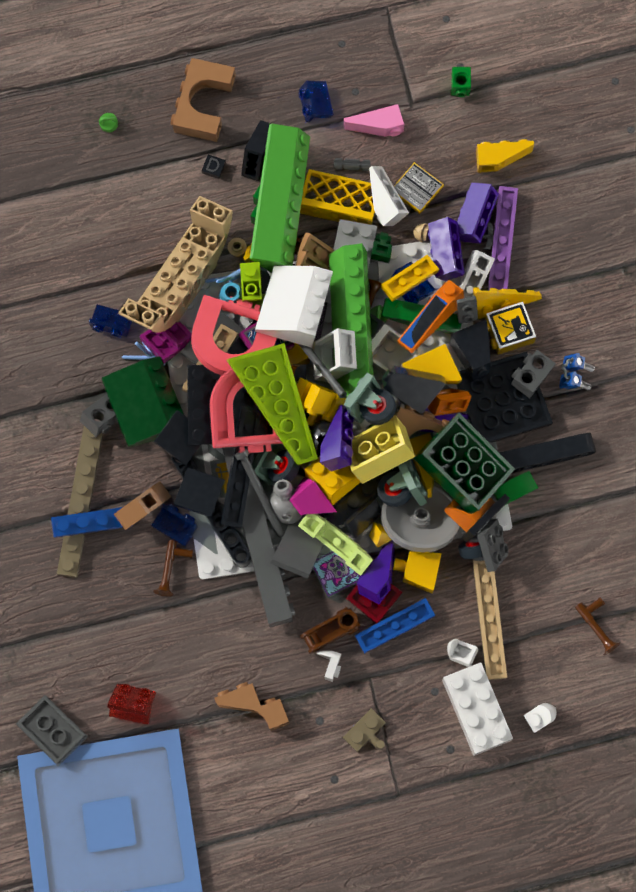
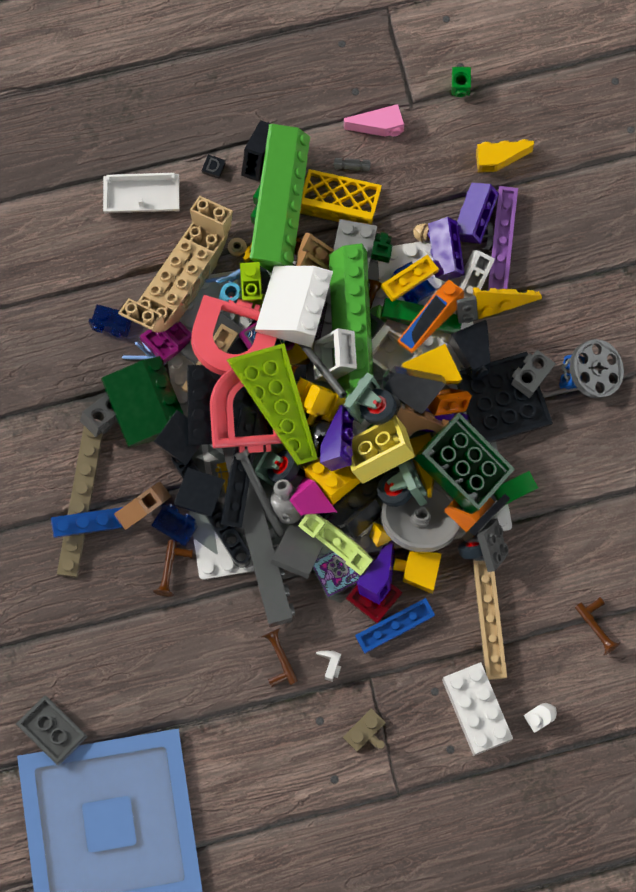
bright green tile [99,113,118,133] -> none
clear red bracket [107,684,156,725] -> none
medium nougat arch [171,58,236,142] -> none
medium nougat arch [214,682,289,731] -> none
clear blue bracket [298,81,334,122] -> none
reddish brown piece [300,607,361,654] -> none
white slope [369,166,409,226] -> none
light grey tile [394,162,444,214] -> none
white plate [447,639,478,667] -> none
piece [485,302,536,355] -> none
black beam [499,433,596,474] -> none
none -> white container [103,173,180,214]
none -> reddish brown piece [262,628,298,687]
none -> dark grey wedge [570,339,624,398]

